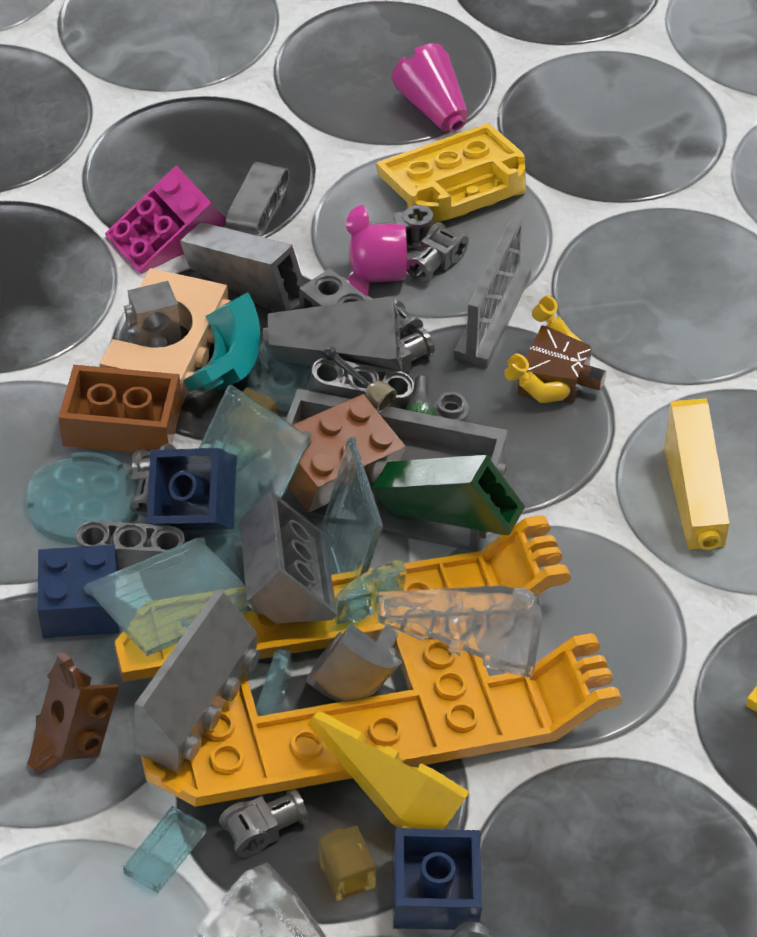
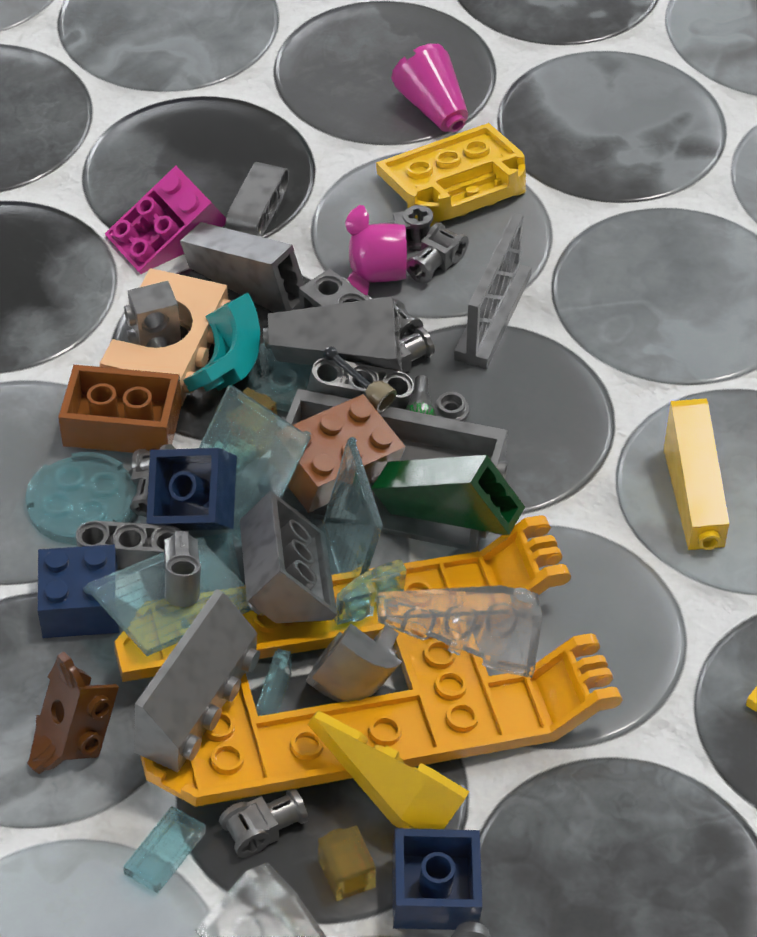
torso [504,295,607,403] -> none
none -> flat silver piece [164,531,201,607]

